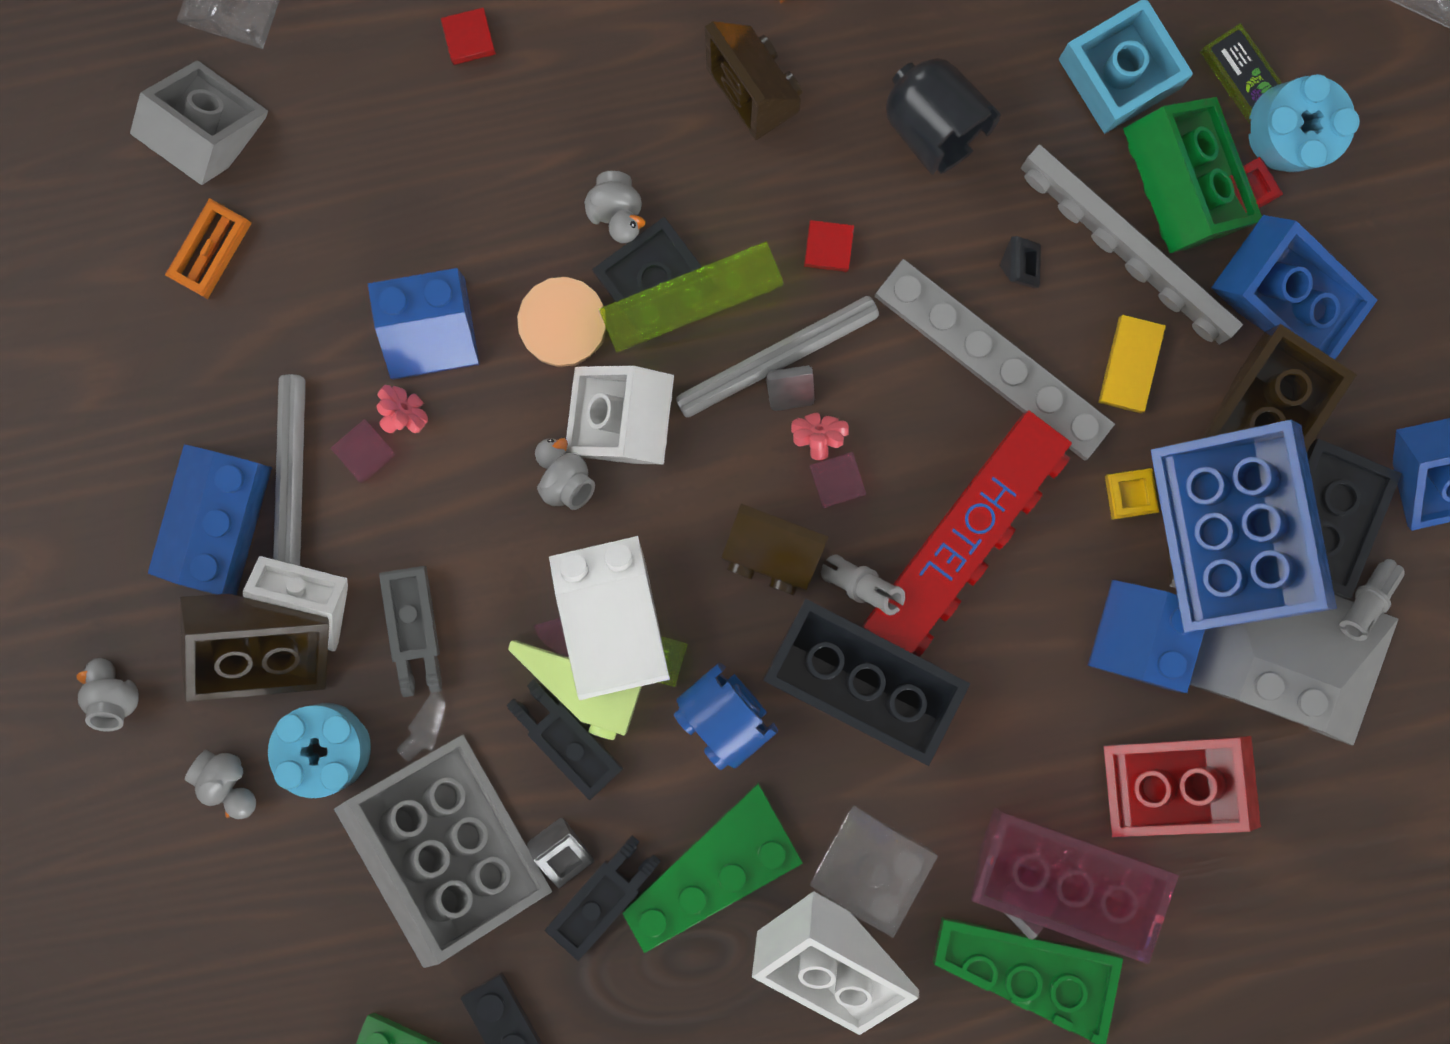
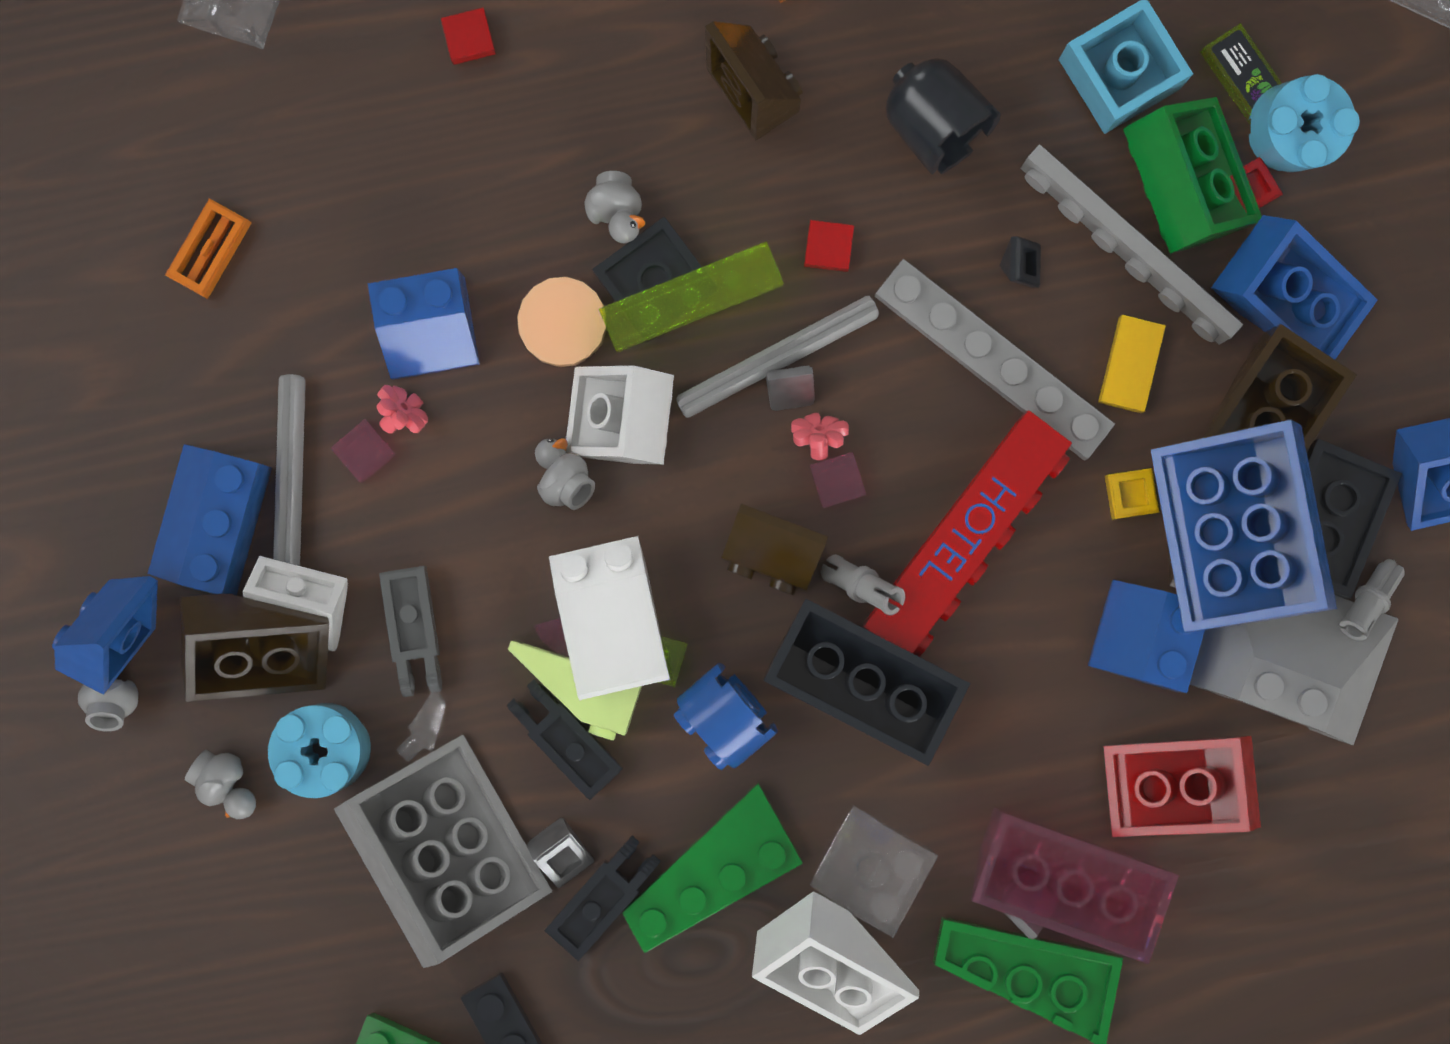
light grey slope [130,60,268,185] -> none
none -> blue slope [52,576,158,695]

